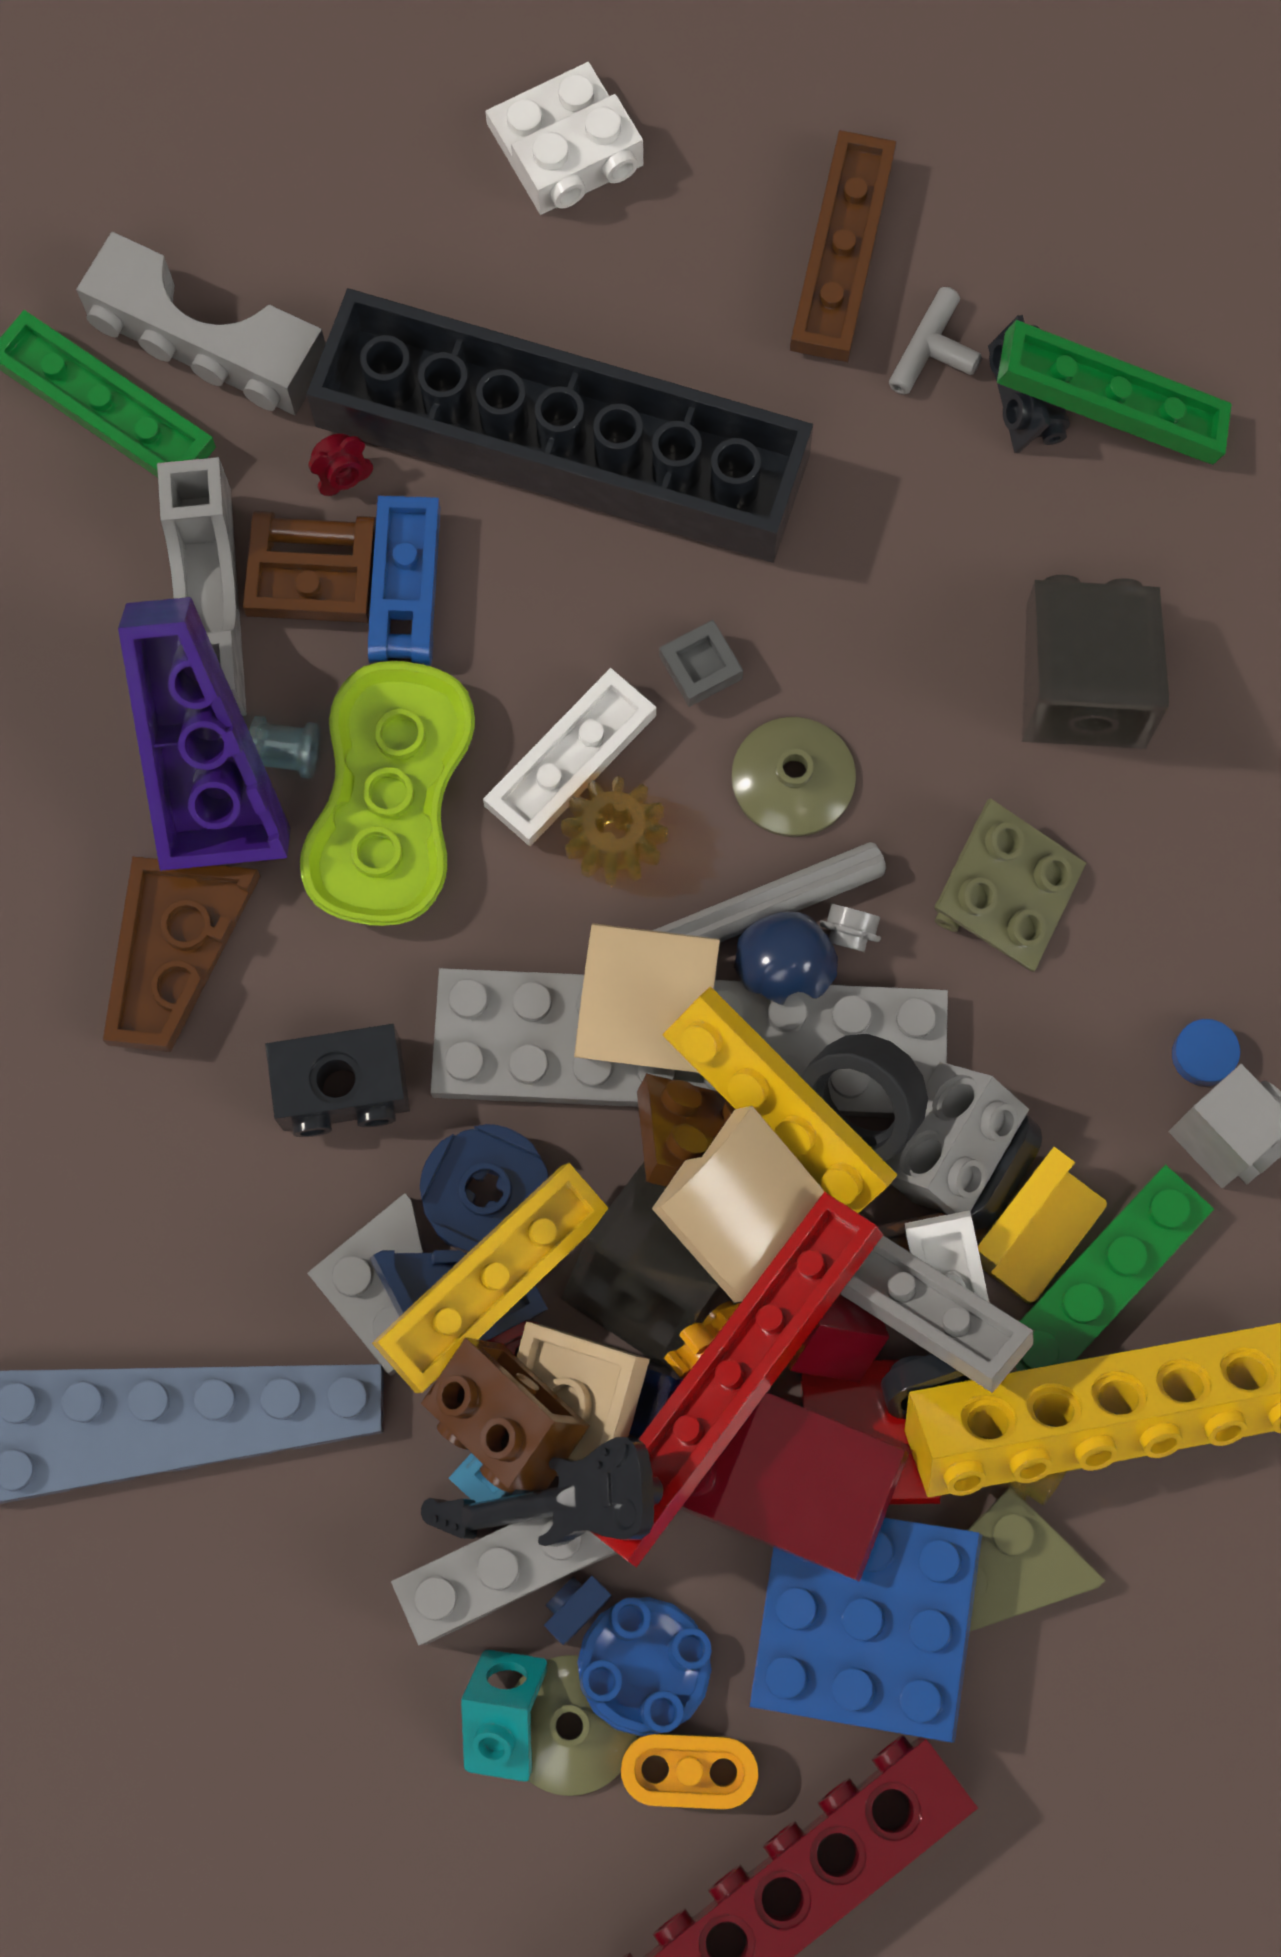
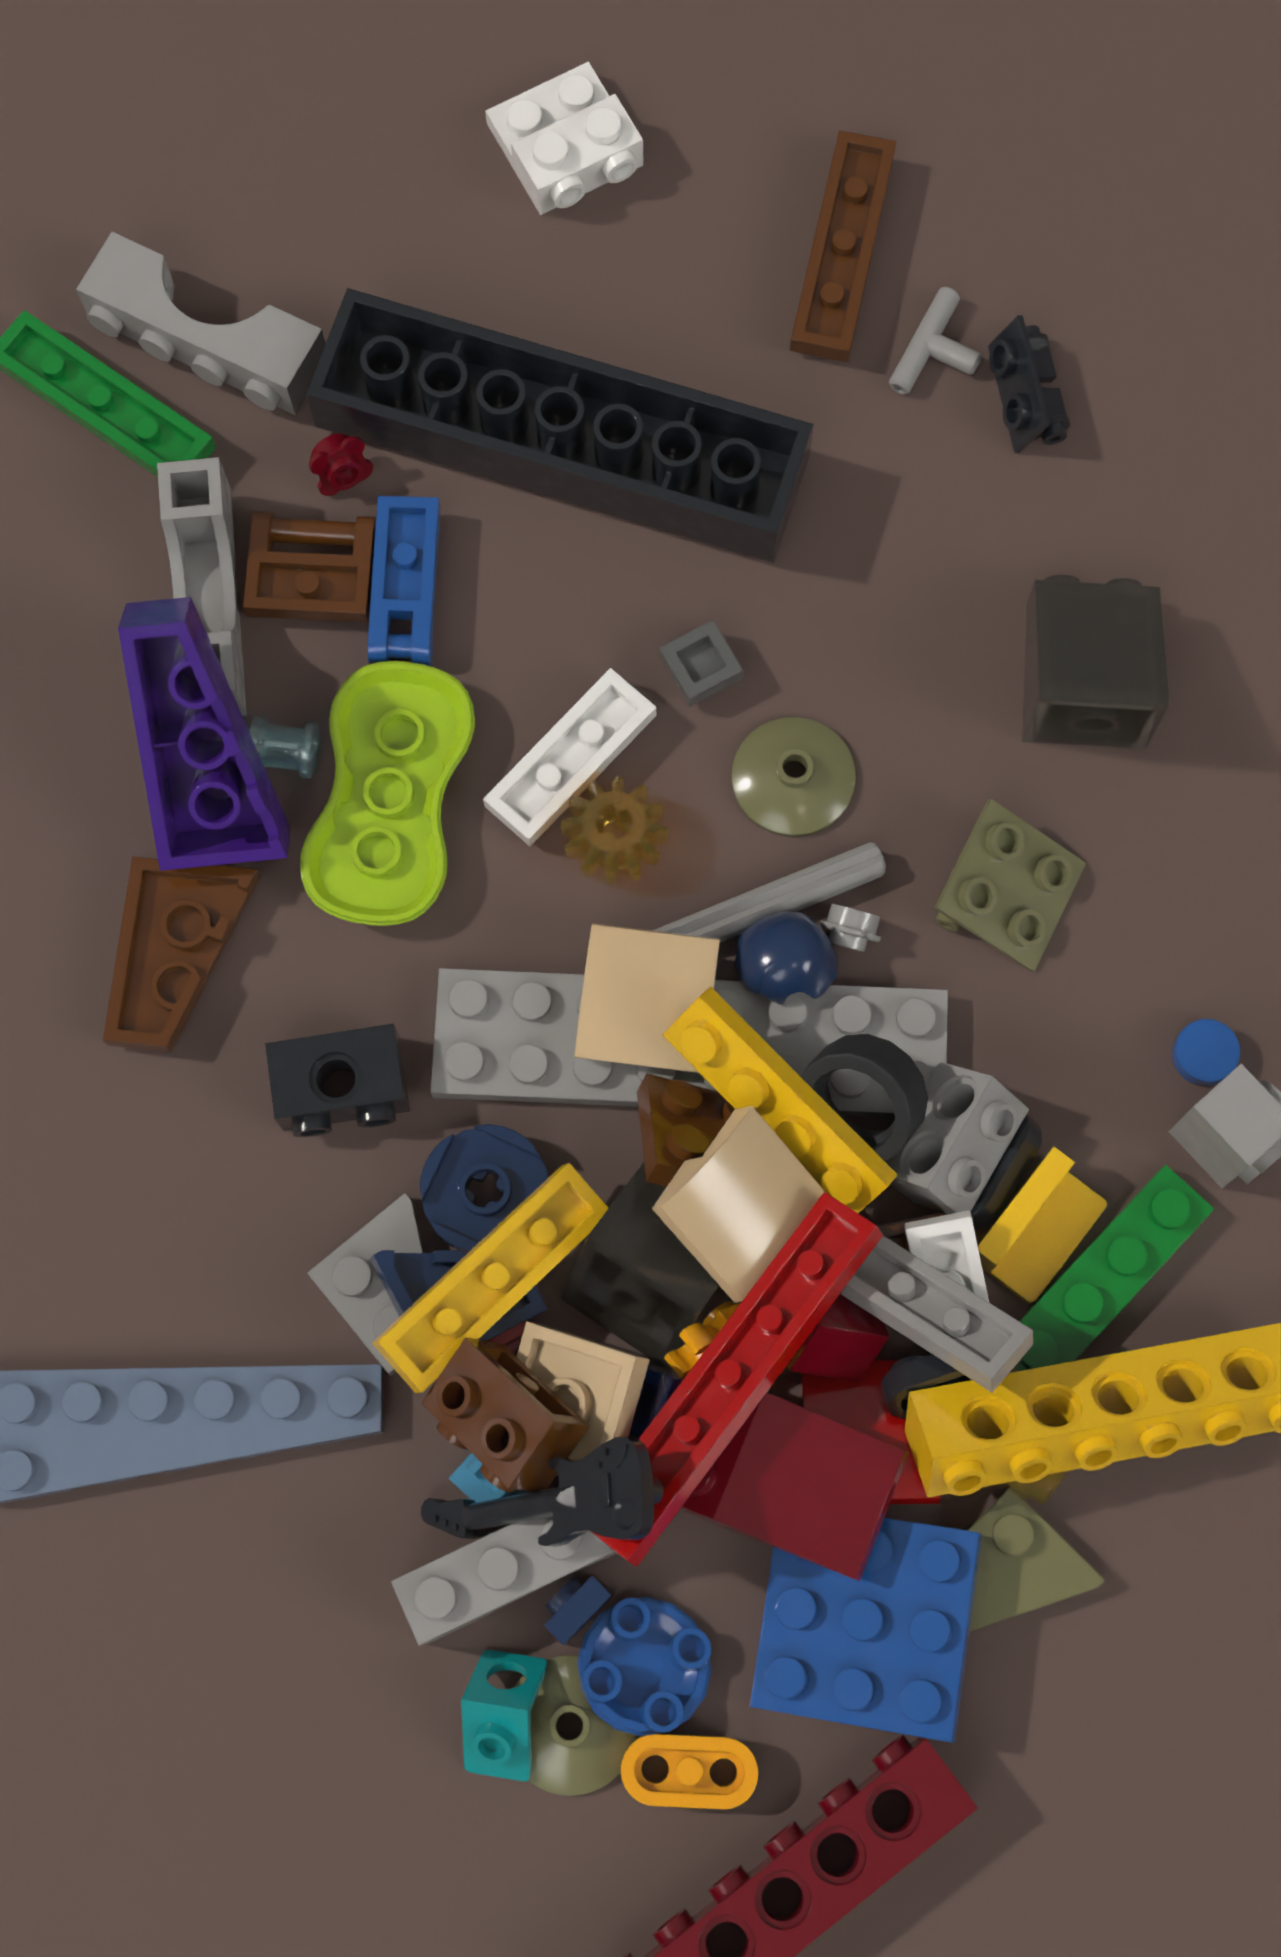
green plate [997,320,1232,465] -> none

